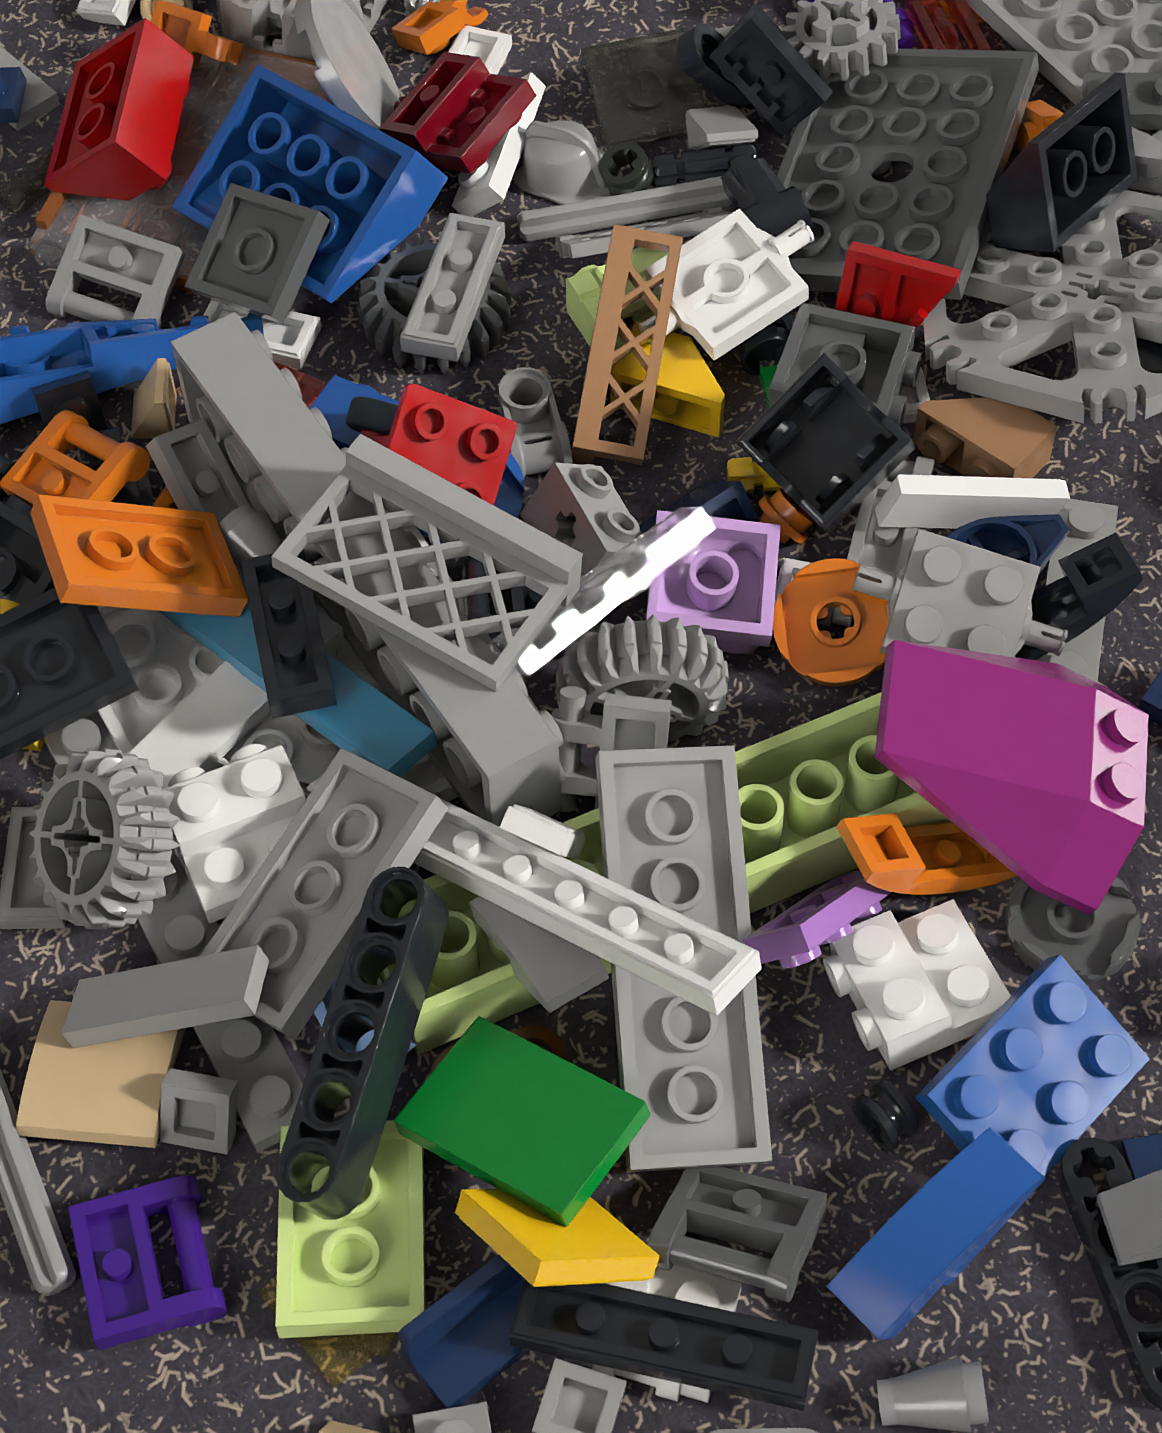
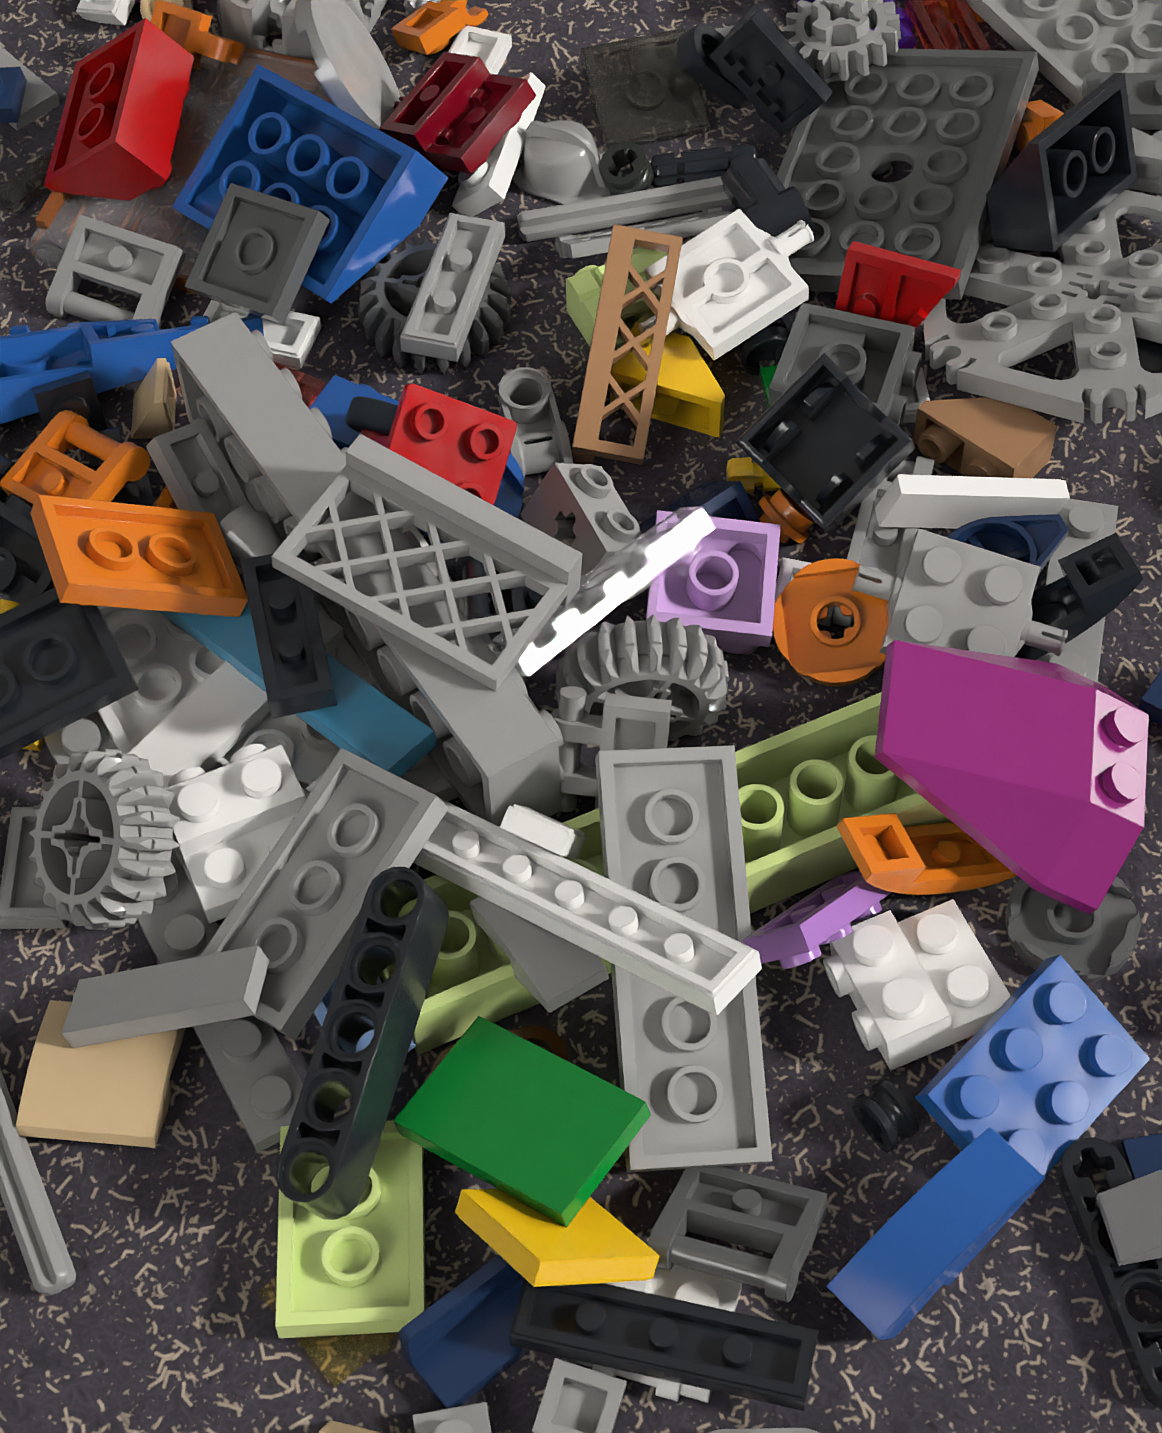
dark purple plate [68,1176,227,1350] -> none
light grey plate [160,1068,238,1155] -> none
light grey slope [685,106,758,150] -> none
light grey cone [877,1356,989,1433] -> none

